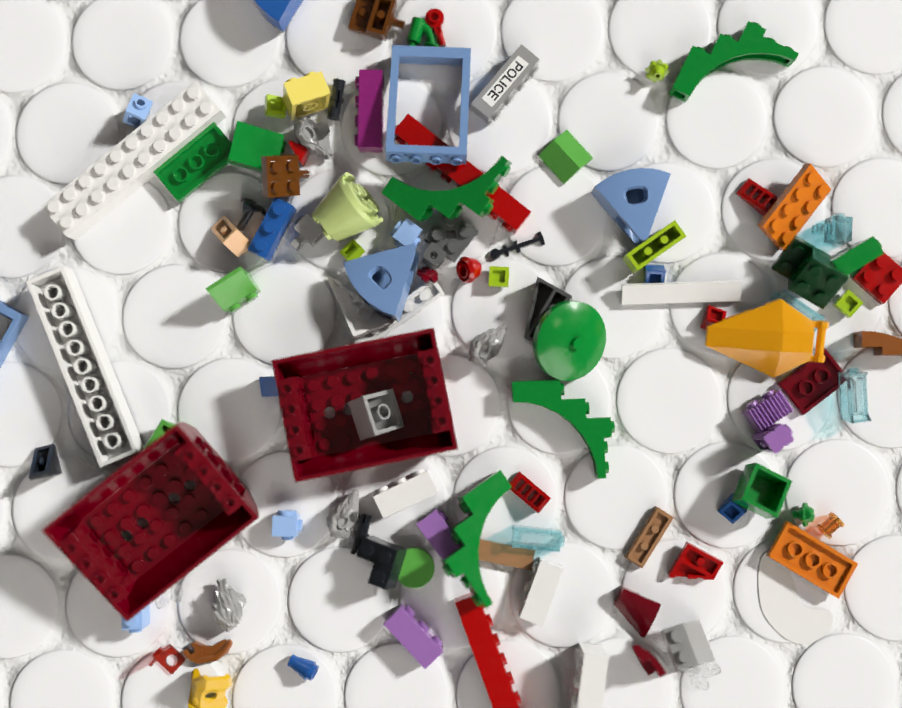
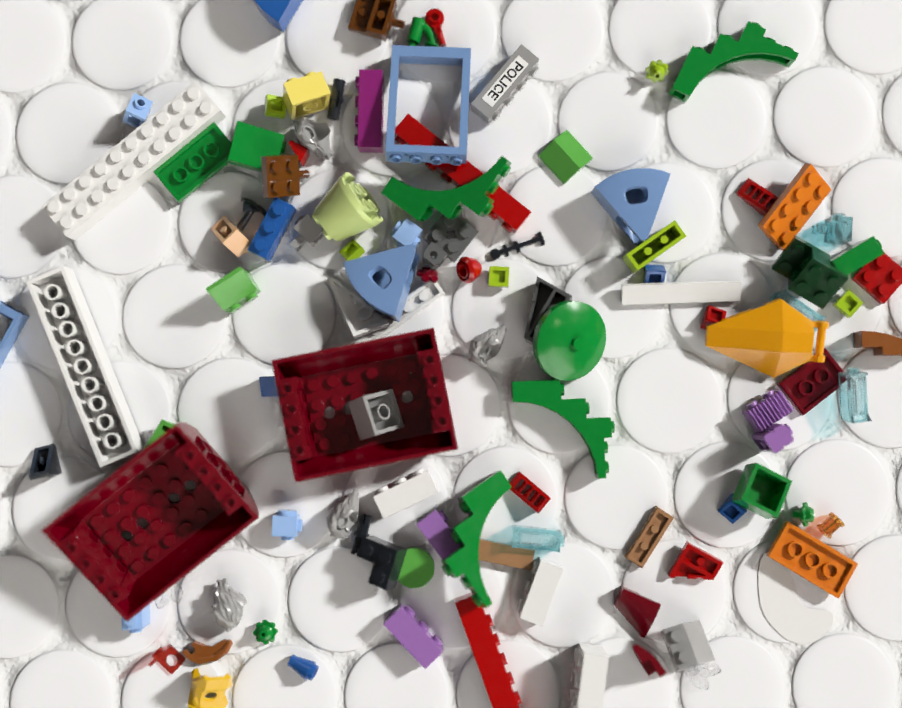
none -> green plant [253,619,278,645]

